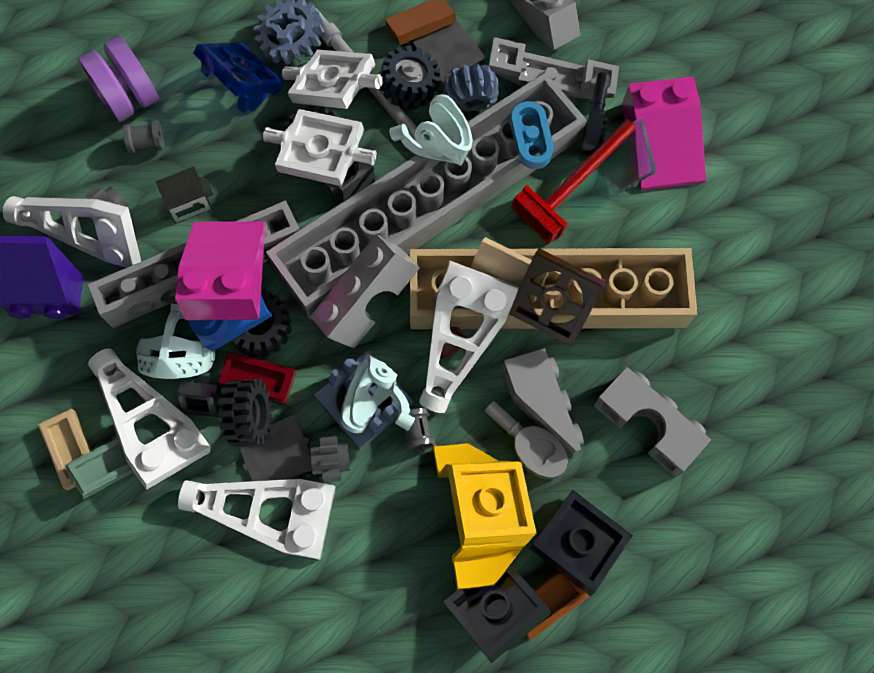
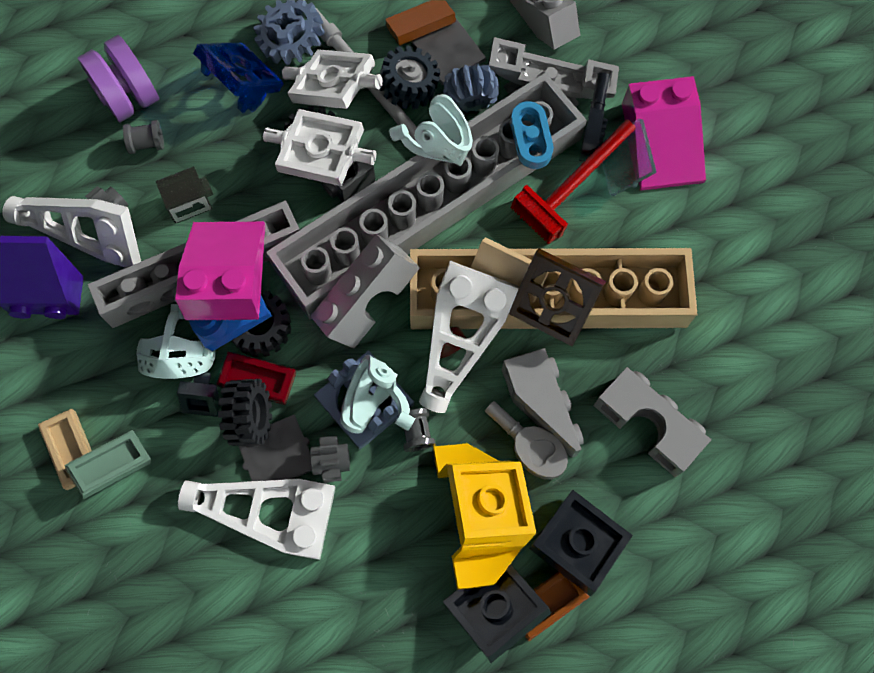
white plate [88,349,211,490] -> none

